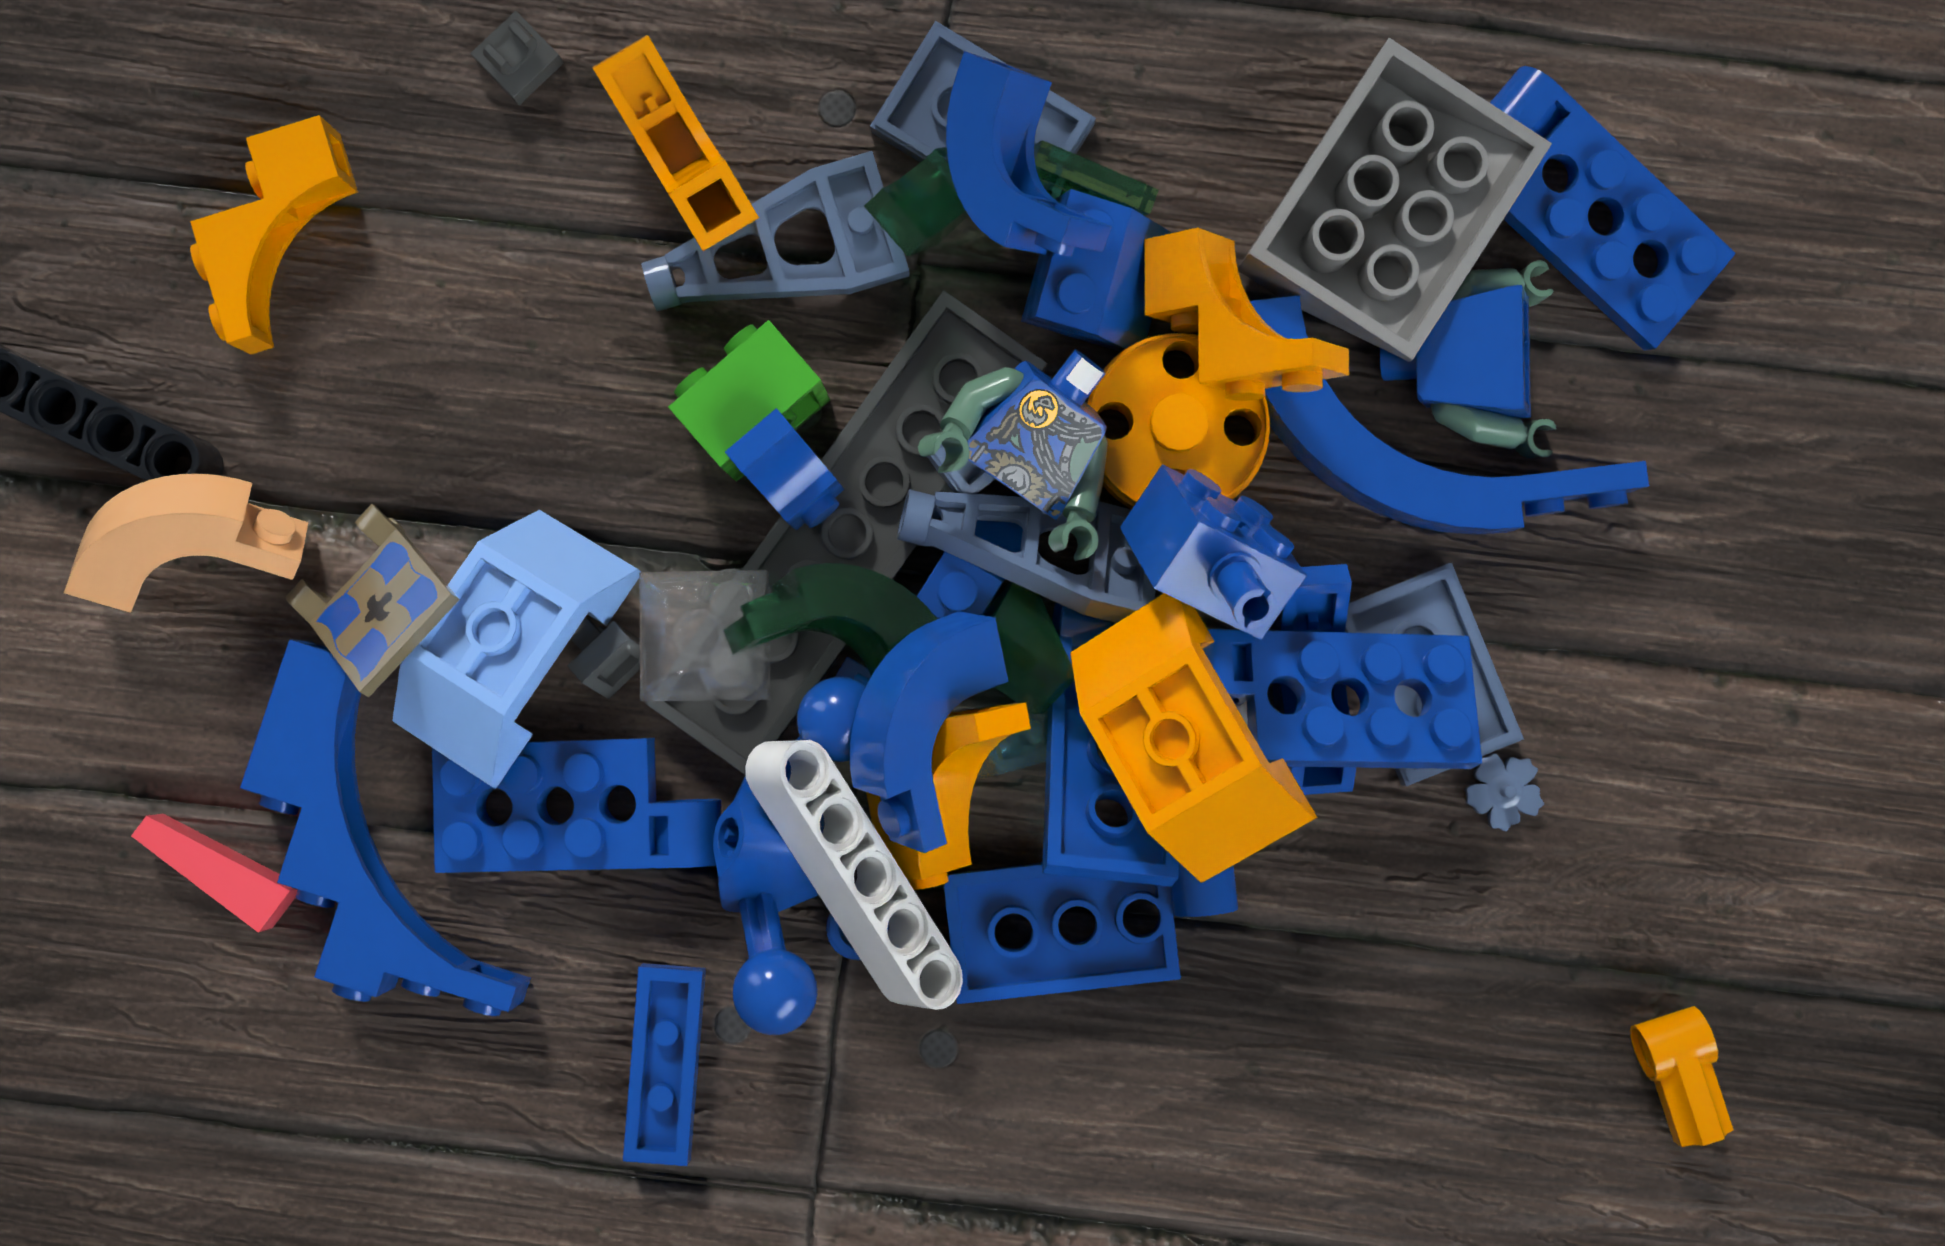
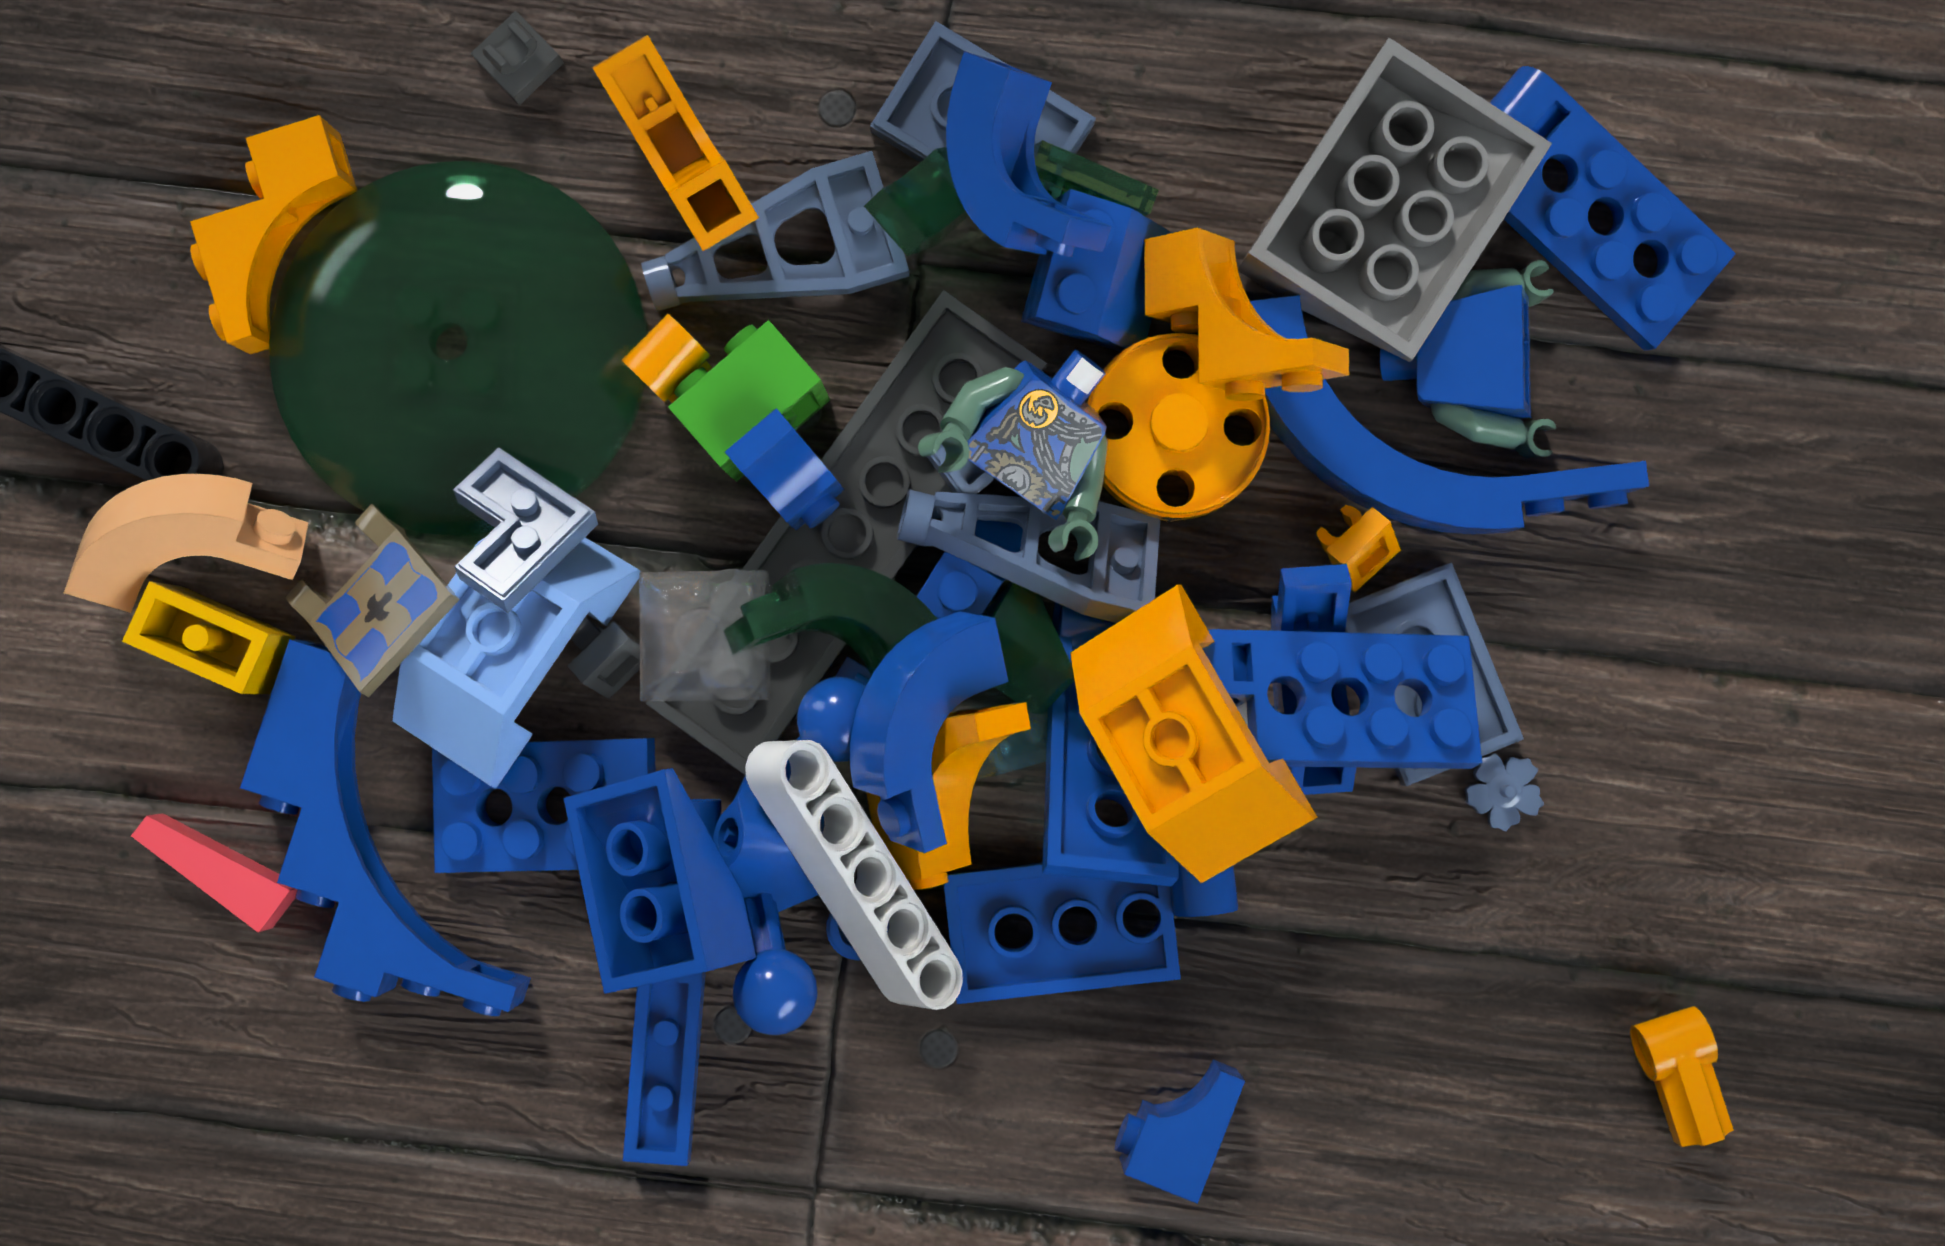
blue brick [1120,464,1307,640] -> none
none -> yellow brick [122,581,296,694]
none -> clear green dish [269,161,648,537]
none -> tile [453,447,598,613]
none -> blue slope [564,768,757,994]
none -> light orange piece [622,314,712,403]
none -> blue arch [1114,1059,1245,1204]
none -> light orange tile [1316,505,1401,592]

